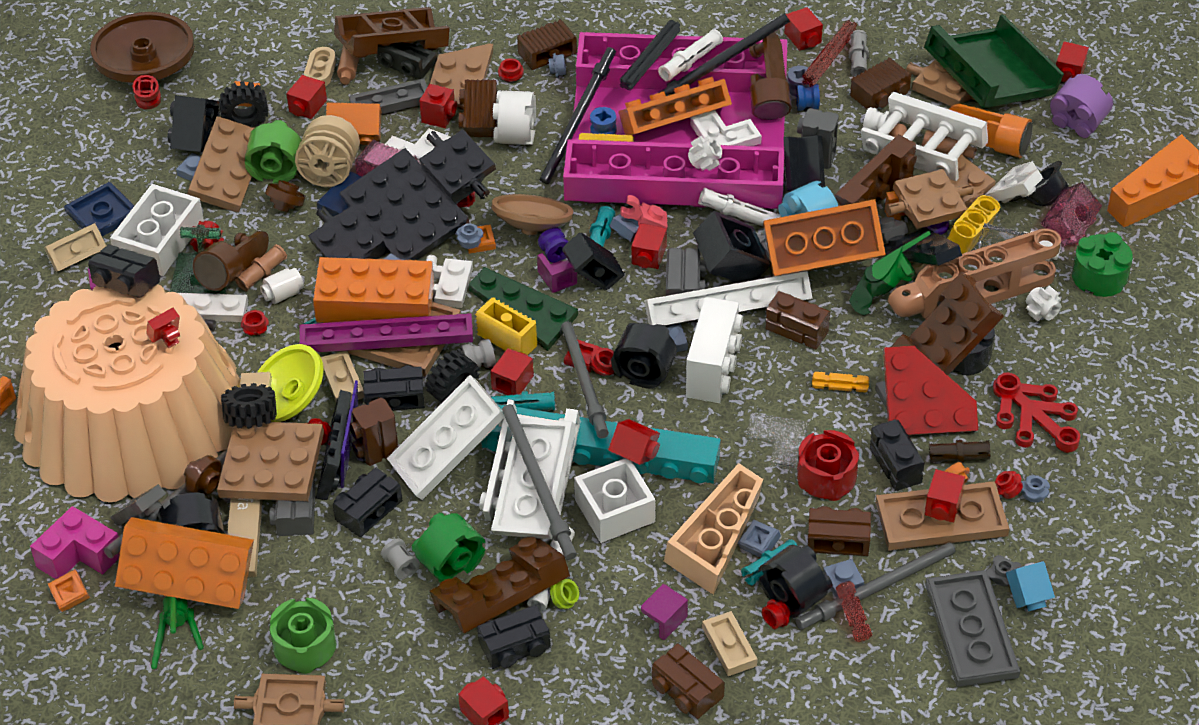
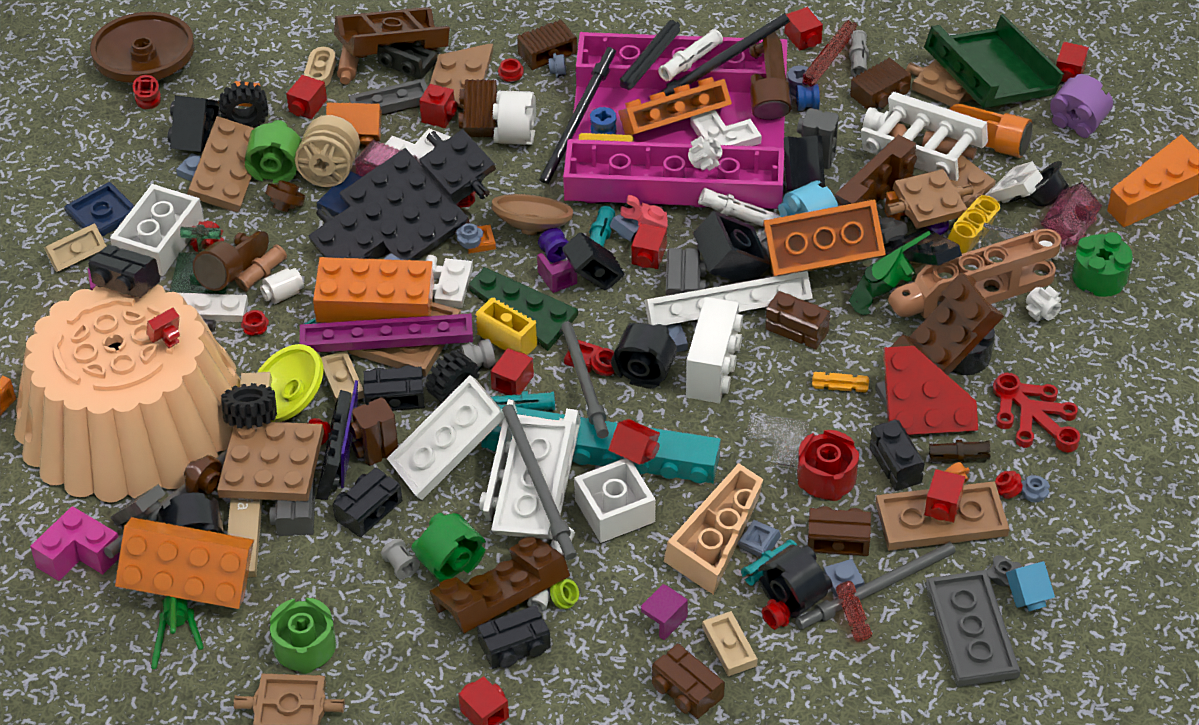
orange tile [48,569,90,612] -> none

